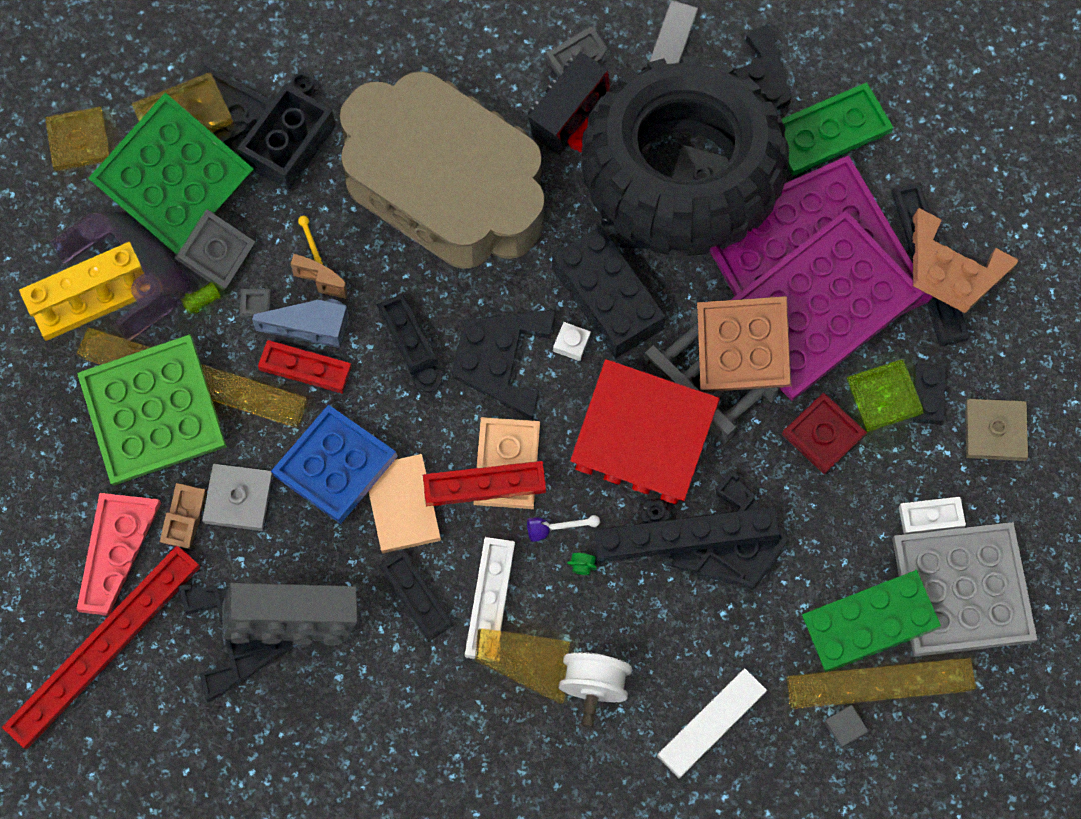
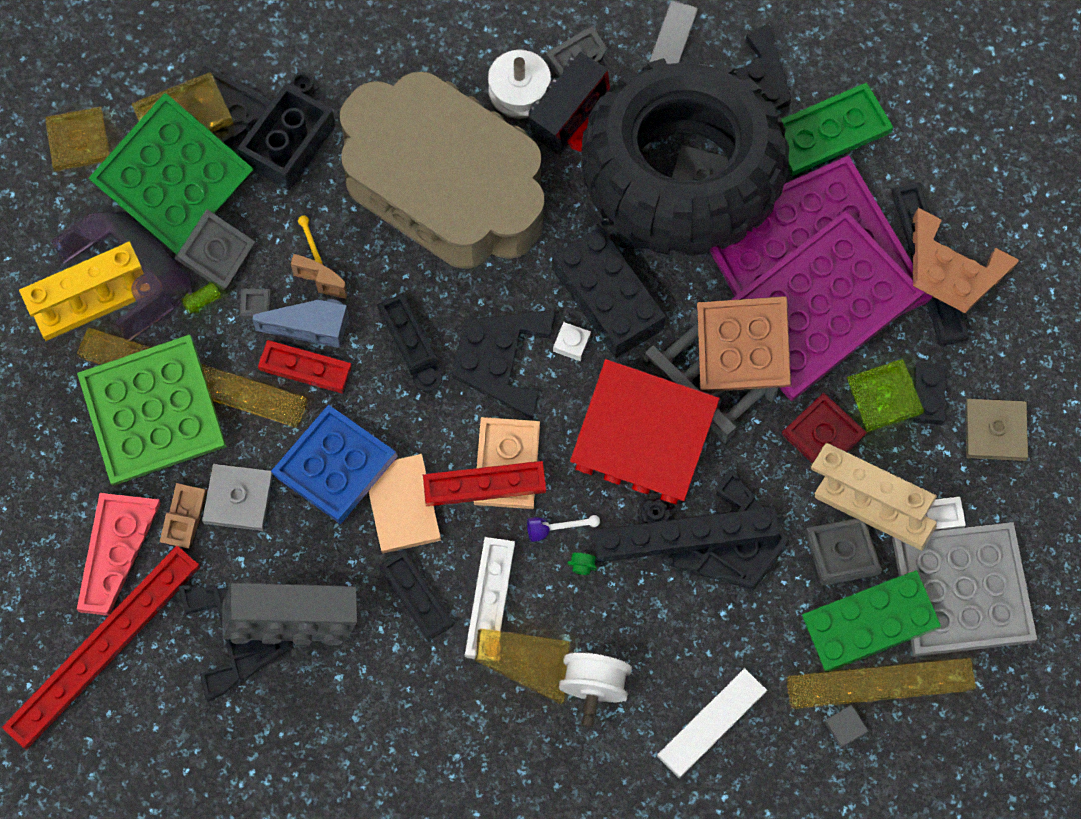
none -> white wheel [488,50,551,118]
none -> dark grey plate [805,519,882,586]
none -> tan fence [811,443,937,551]

